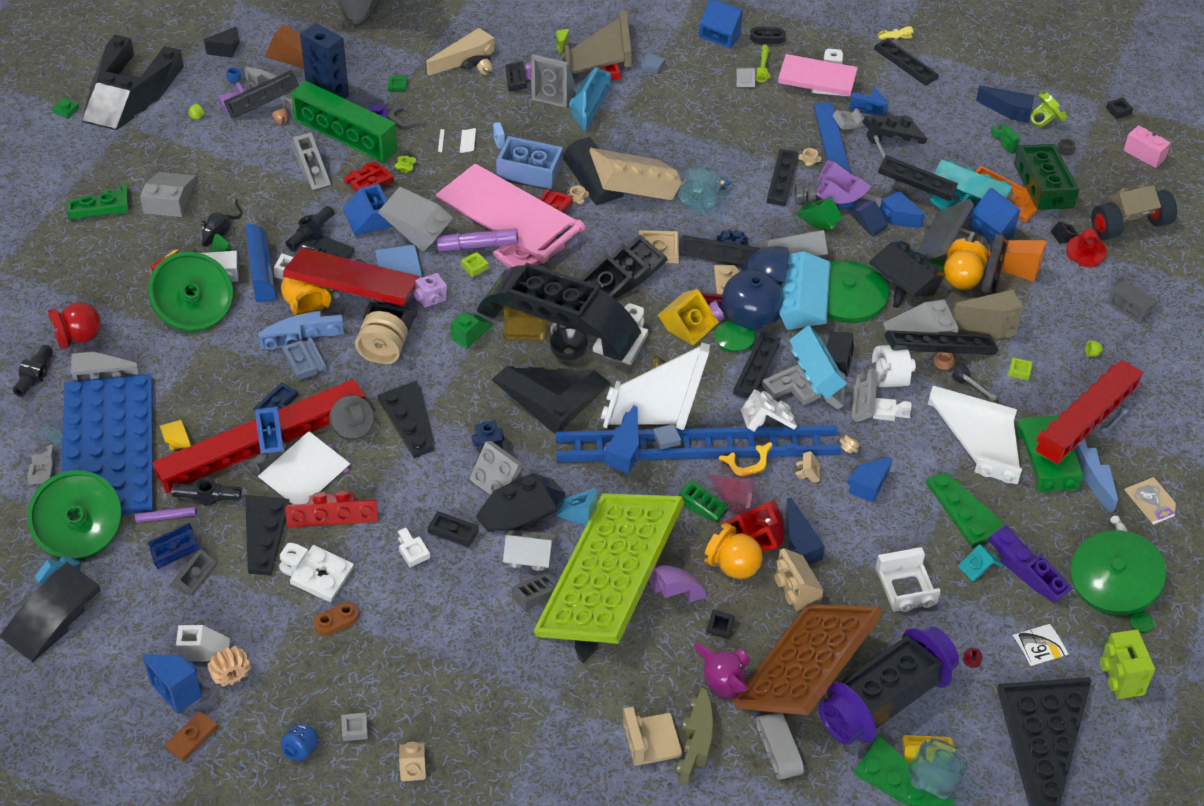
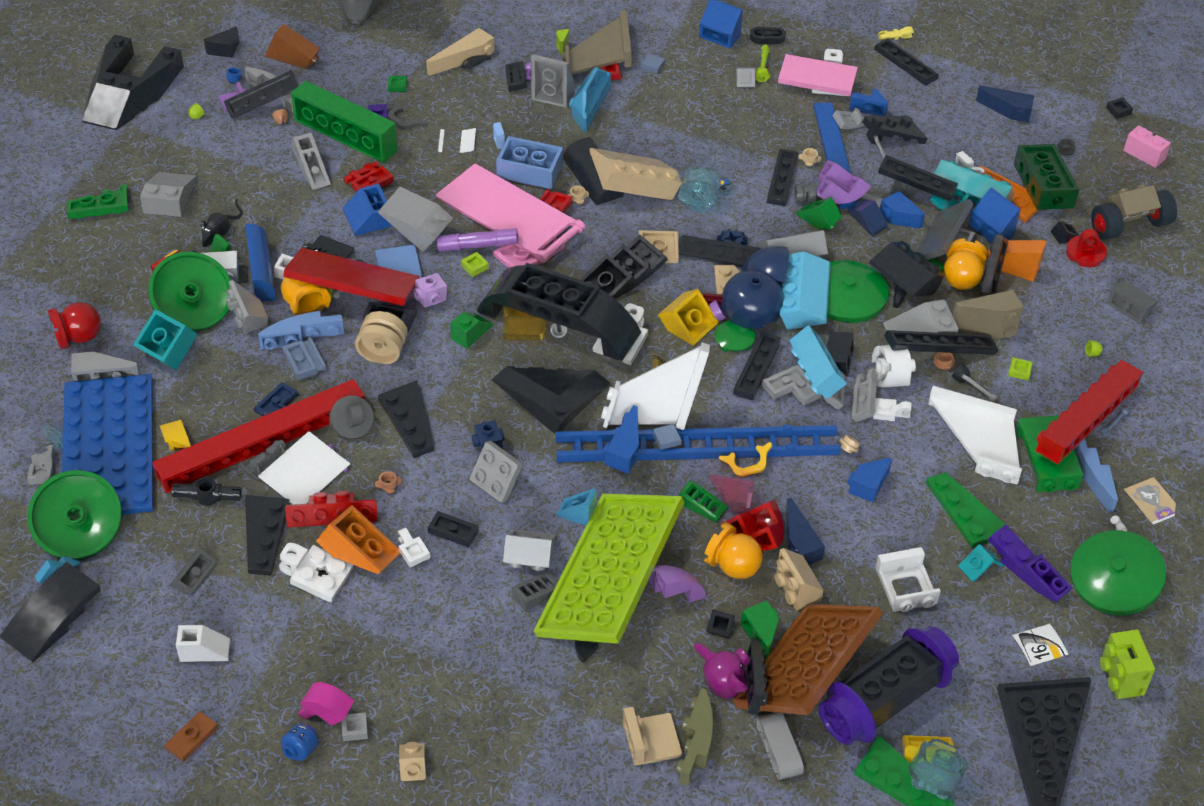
black pin [13,345,53,397] -> none
green plate [52,98,80,119] -> none
medium lavender piece [135,507,196,523] -> none
blue slope [142,654,202,714] -> none
clear blue plate [148,522,200,569] -> none
light nougat gear [207,646,251,687] -> none
blue slope [255,407,283,454] -> none
black pin [285,206,335,251] -> none
dark blue brick [300,23,349,99] -> none
dark orange plate [313,602,359,636] -> none
lime plate [395,156,416,173] -> none
black wedge [476,473,565,532] -> none
tan hinge [477,59,493,75] -> none
black piece [550,328,588,360] -> none
white bracket [741,389,797,432] -> none
tan tile [796,451,821,483] -> none
dark red hinge [963,648,983,668] -> none
green plate [991,123,1020,153] -> none
lime tile [1030,91,1068,127] -> none
green piece [1130,612,1154,633] -> none
none -> teal brick [133,309,198,370]
none -> light grey slope [226,280,268,334]
none -> dark pink brick [298,682,354,726]
none -> orange slope [316,505,400,574]
none -> nougat plate [375,471,402,494]
none -> green slope [740,601,779,659]
none -> black plate [746,638,768,715]
none -> white plate [955,151,985,175]

